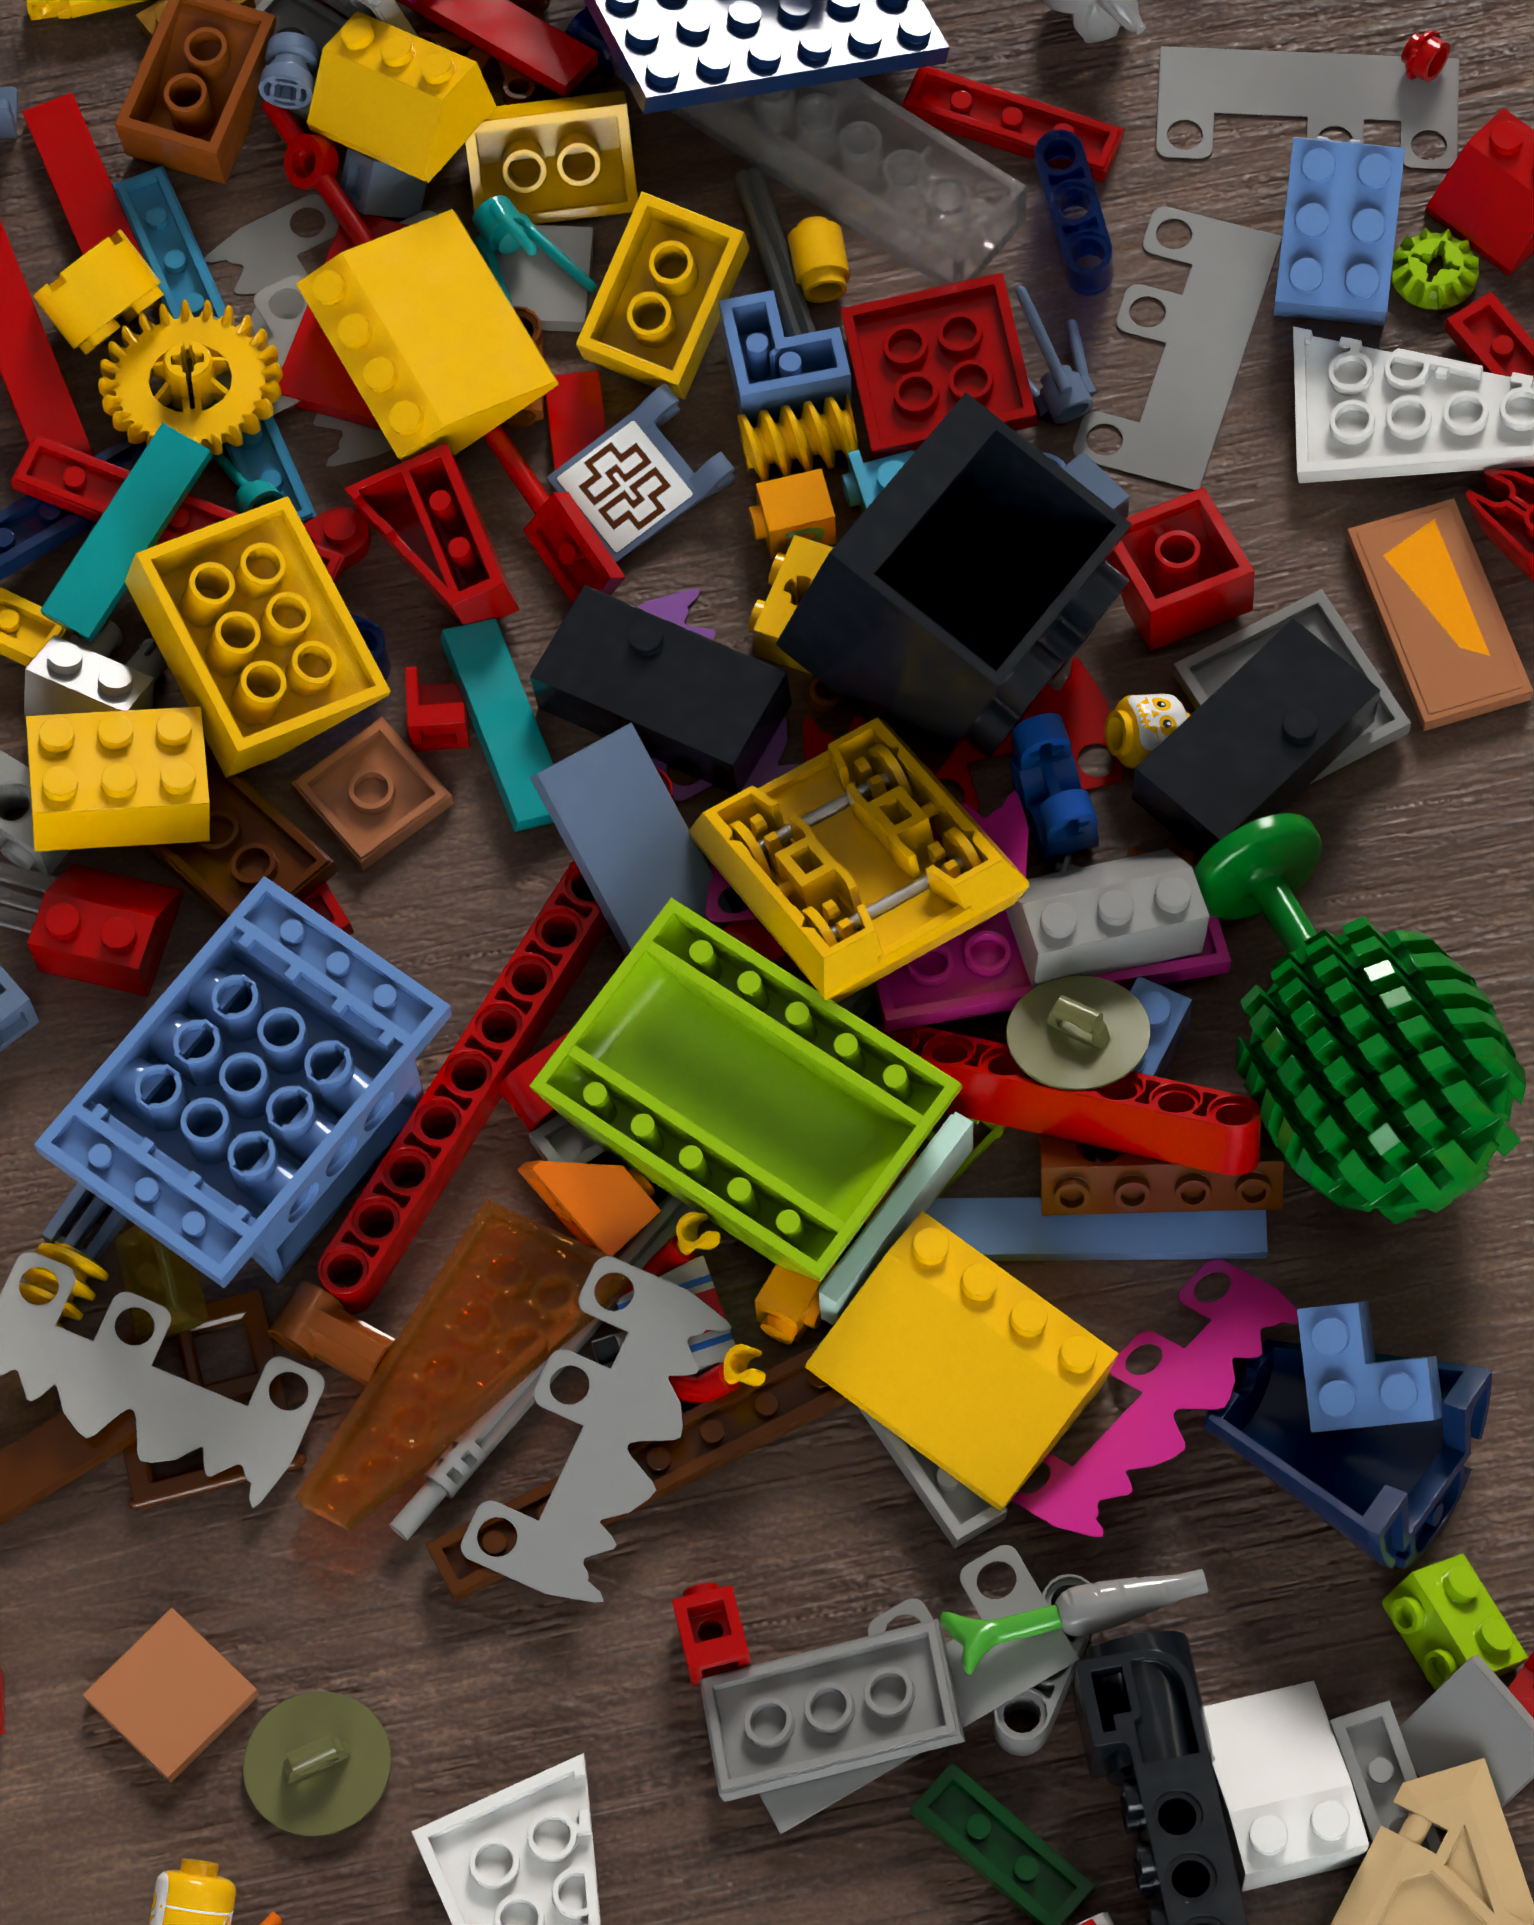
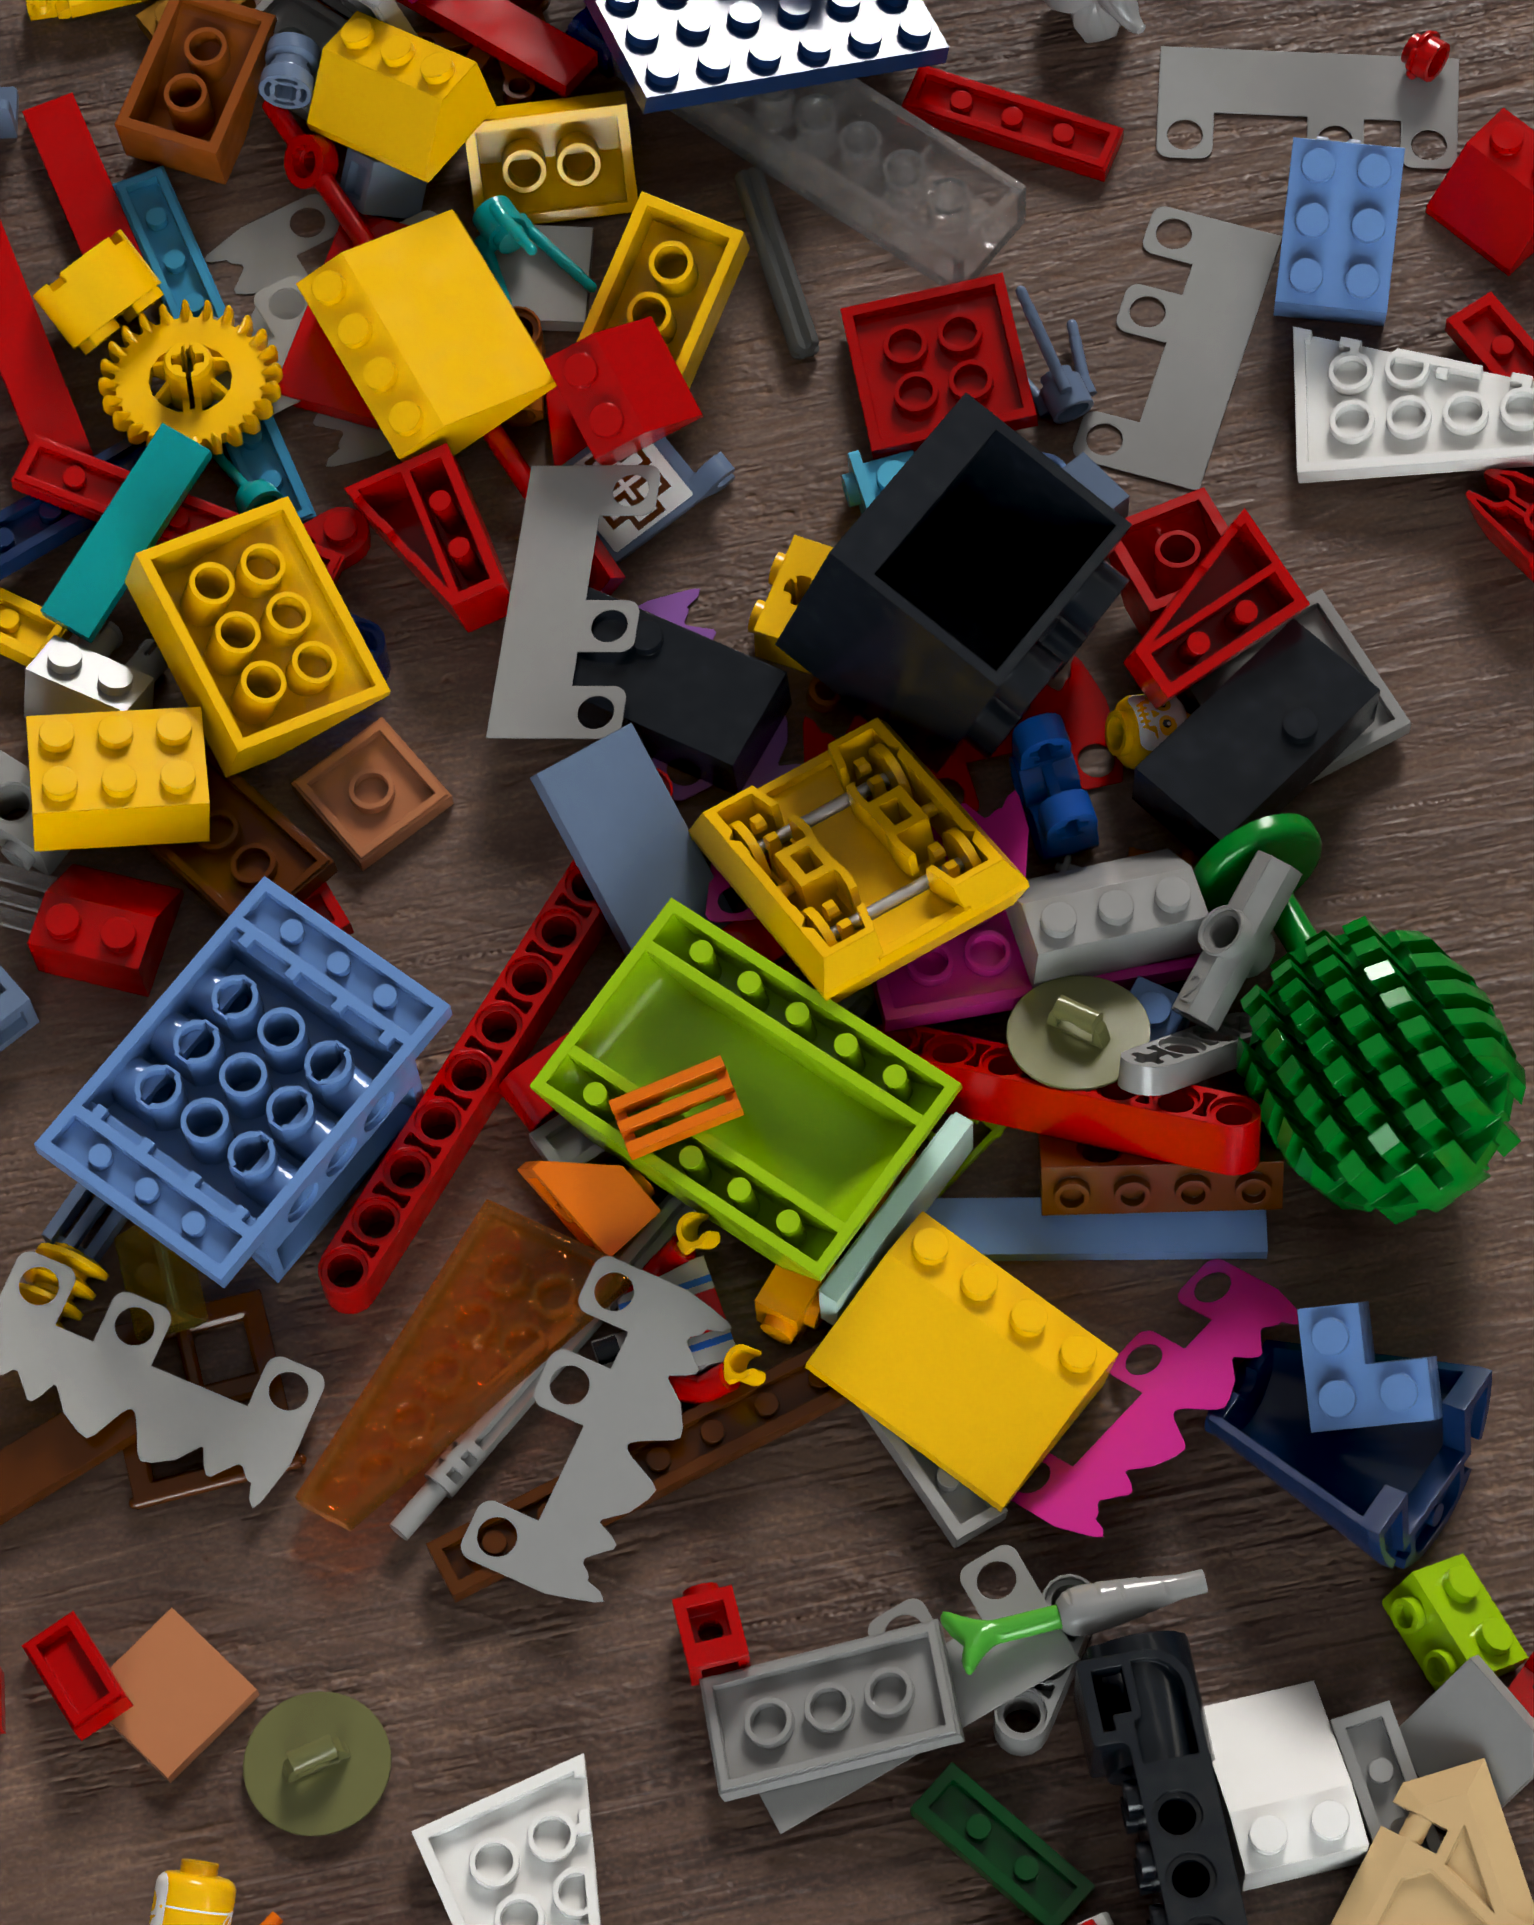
dark orange piece [268,1281,397,1388] -> none
red panel [405,666,470,752] -> none
teal tile [440,618,554,832] -> none
medium blue brick [719,290,852,427] -> none
yellow piece [737,394,858,482] -> none
light orange brick [748,468,836,559] -> none
yellow brick [787,216,850,303] -> none
clear blue beam [1034,129,1114,296] -> none
nougat tile [1346,498,1533,731] -> none
lime gear [1391,227,1479,310] -> none
none -> red tile [22,1611,134,1741]
none -> light grey piece [486,465,661,739]
none -> red slope [544,316,703,465]
none -> orange tile [608,1055,745,1160]
none -> light grey beam [1118,1012,1253,1096]
none -> red wedge [1123,508,1310,709]
none -> light grey piece [1171,850,1303,1033]

